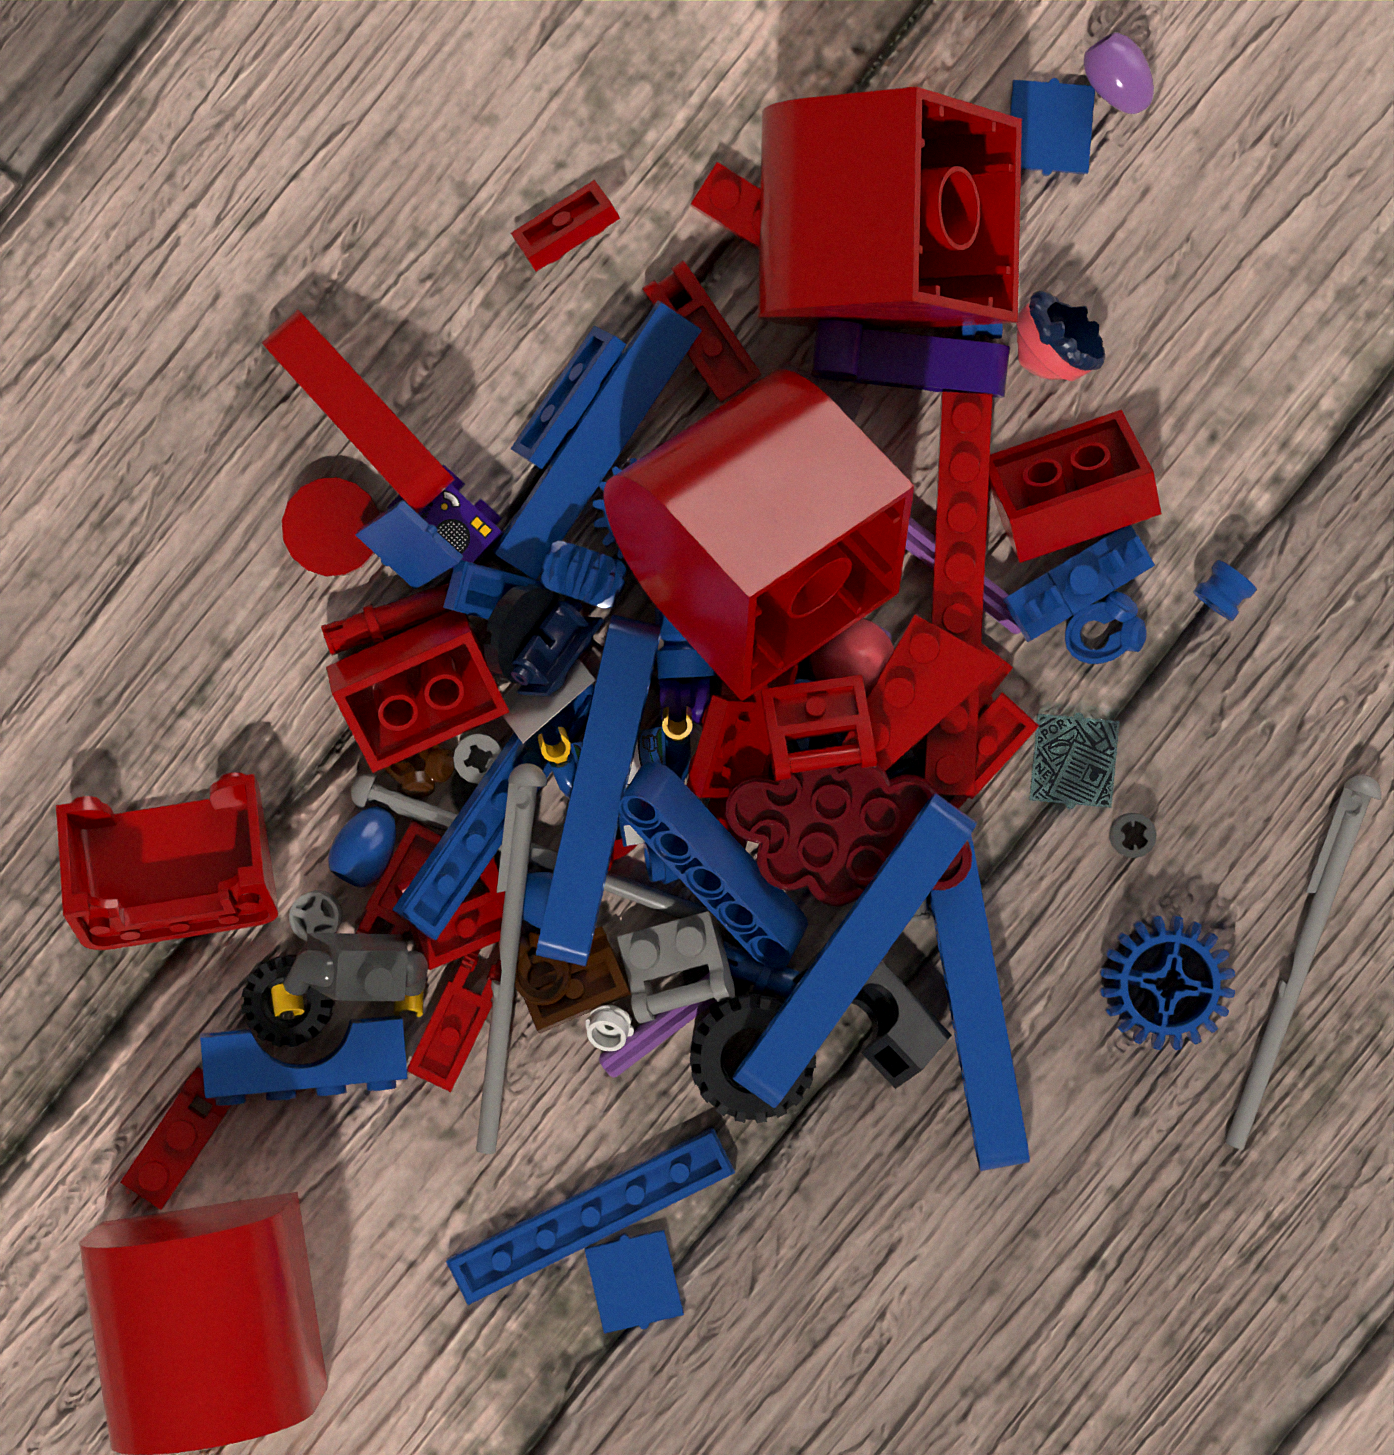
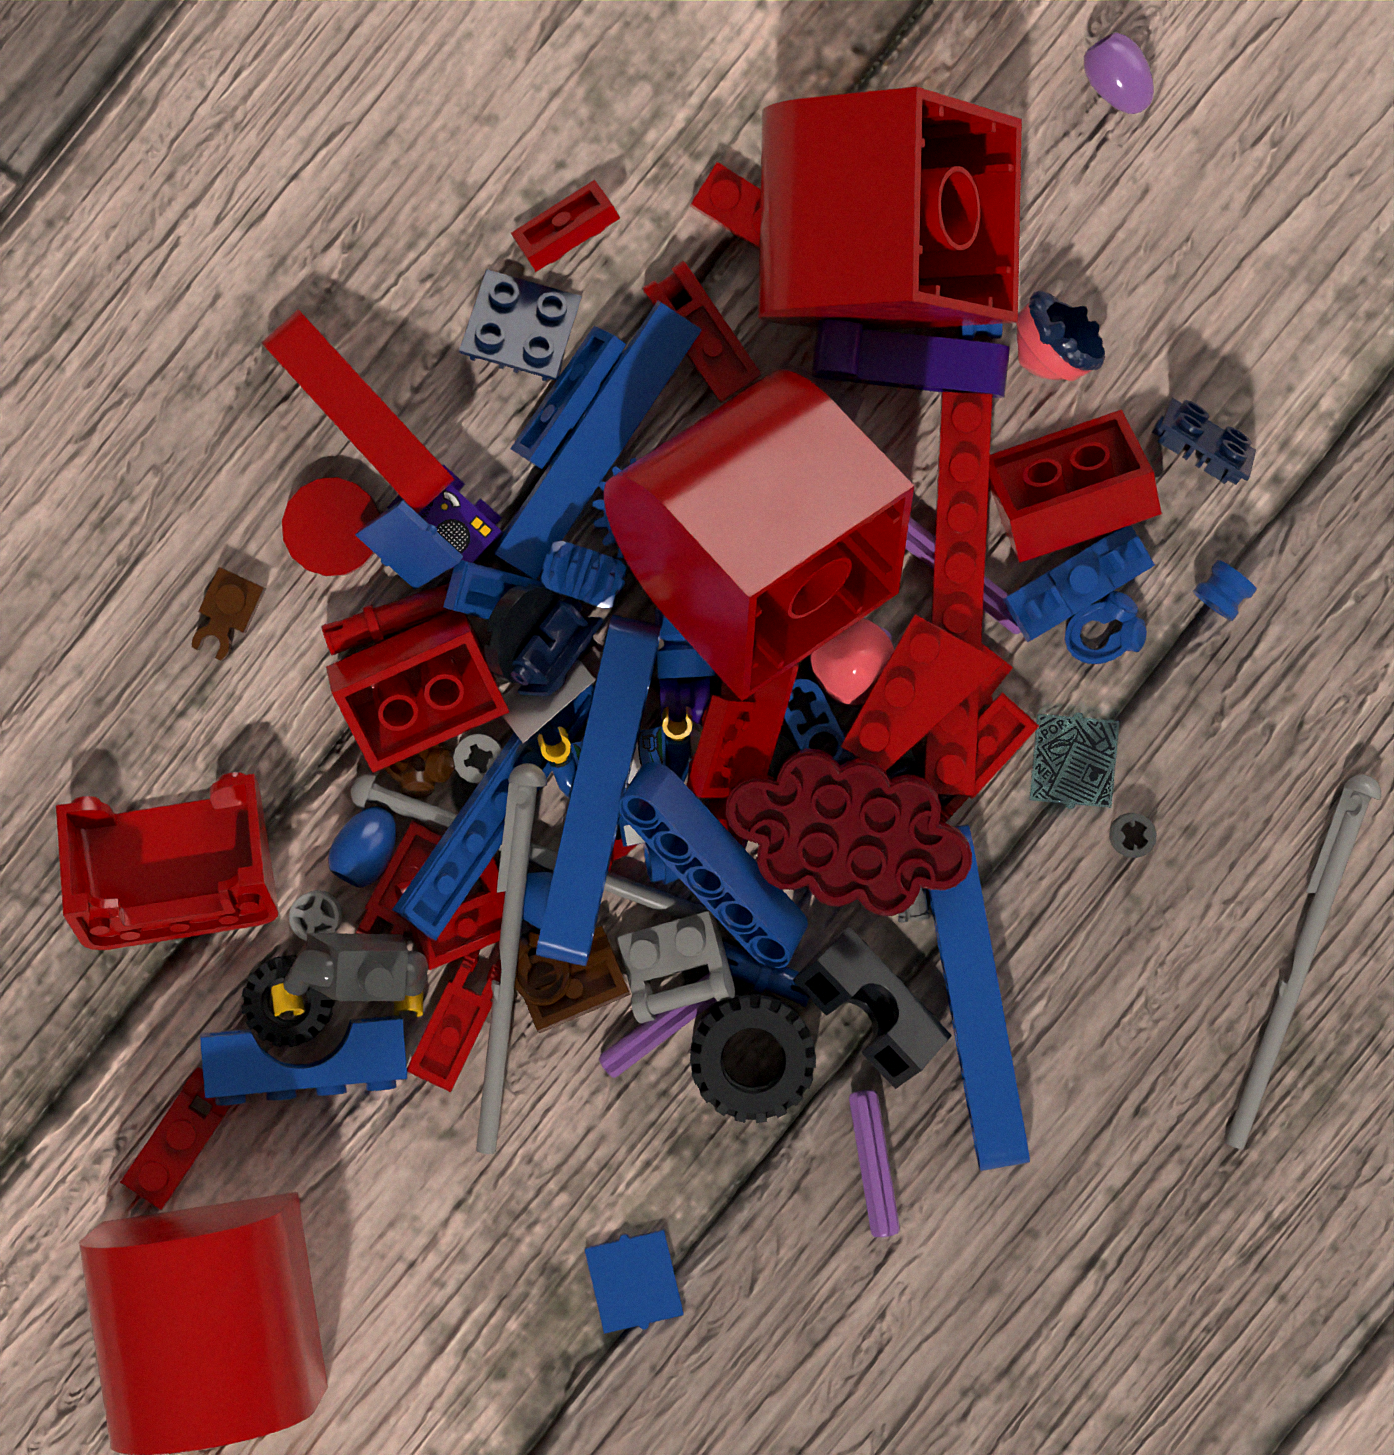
blue tile [446,1127,735,1305] -> none
white plate [586,1005,634,1051] -> none
blue beam [732,793,977,1108] -> none
red plate [761,674,877,781] -> none
blue piece [1010,78,1095,176] -> none
blue gear [1099,915,1235,1050] -> none
none -> reddish brown plate [191,567,267,661]
none -> hinge [459,269,582,382]
none -> medium lavender axle [849,1090,900,1238]
none -> dark blue hinge [1151,397,1256,485]

